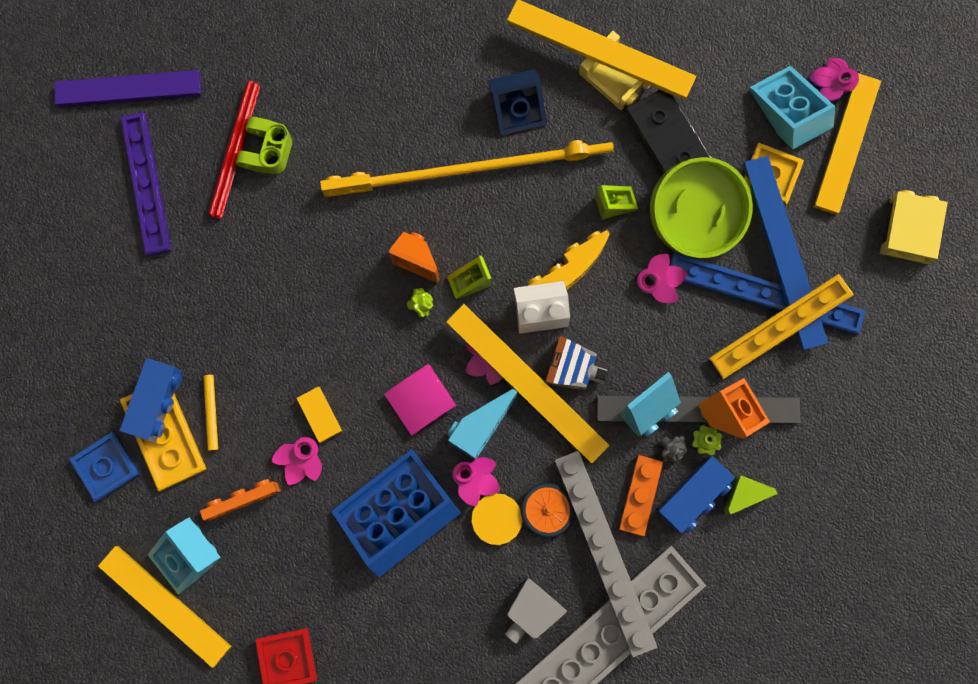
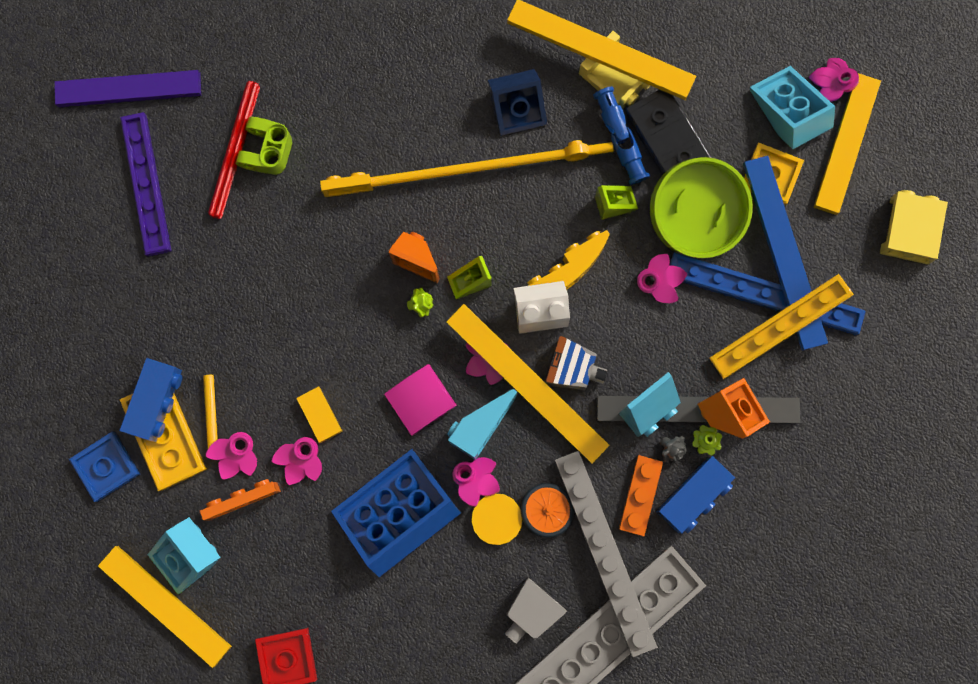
lime slope [724,475,778,515] -> none
none -> dark pink plate [206,432,257,479]
none -> blue piece [593,86,650,185]

